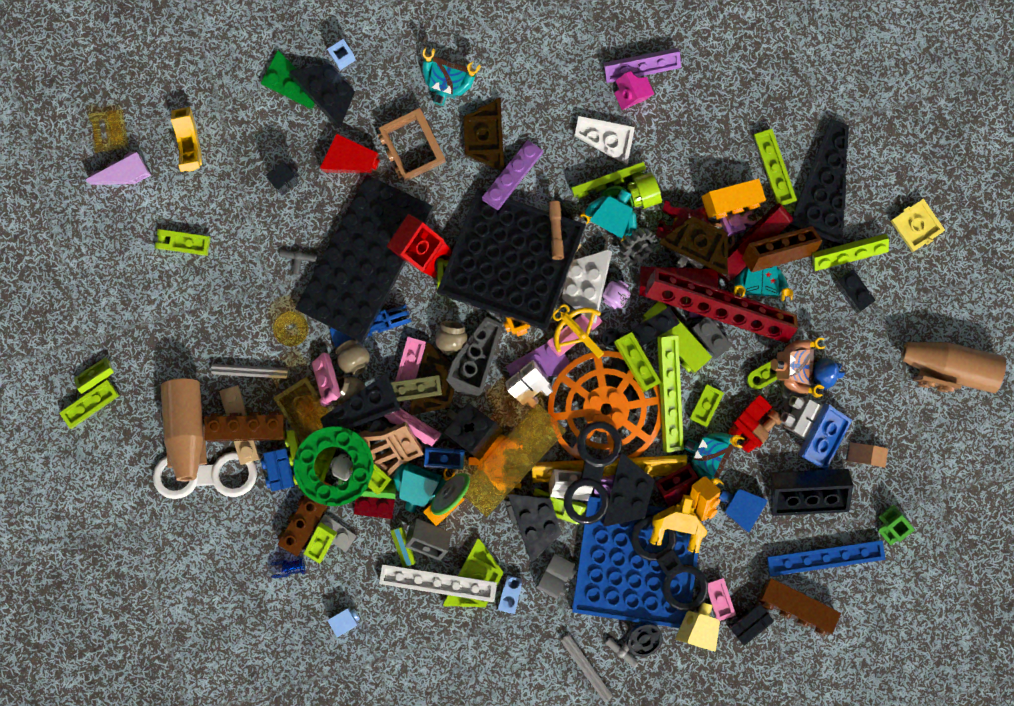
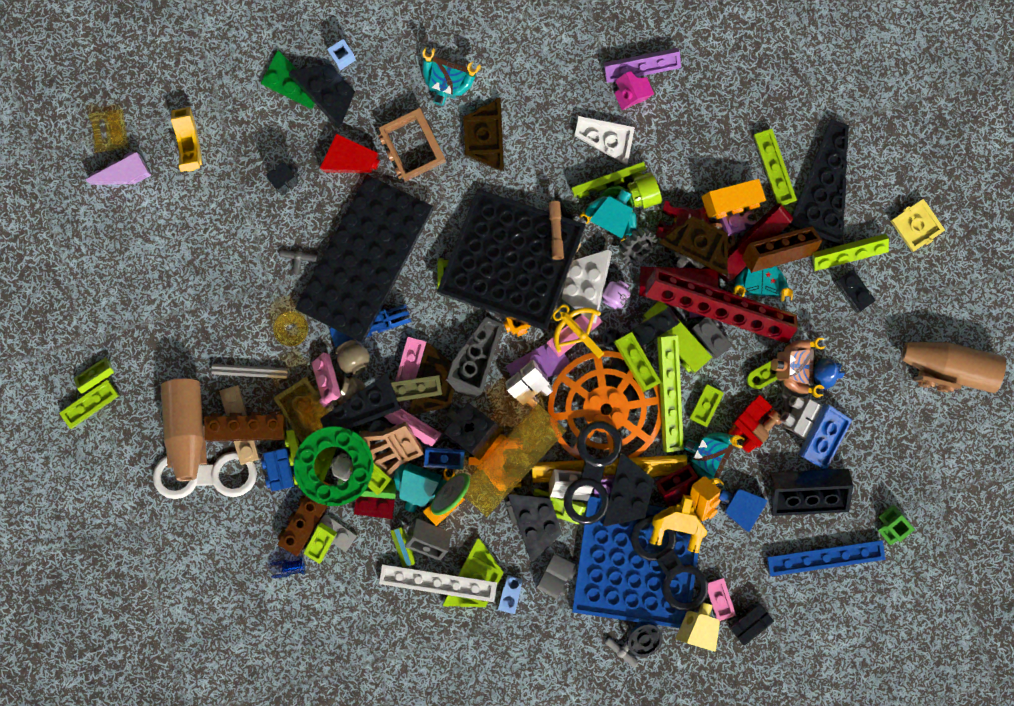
lime plate [154,229,211,256] -> none
light blue brick [327,607,360,637] -> none
red brick [387,214,452,278] -> none
dark tan piece [435,321,467,355] -> none
medium lavender plate [482,140,543,210] -> none
light grey axle [561,634,612,702] -> none
reddish brown brick [757,578,841,637] -> none
medium nougat slope [847,442,888,468] -> none

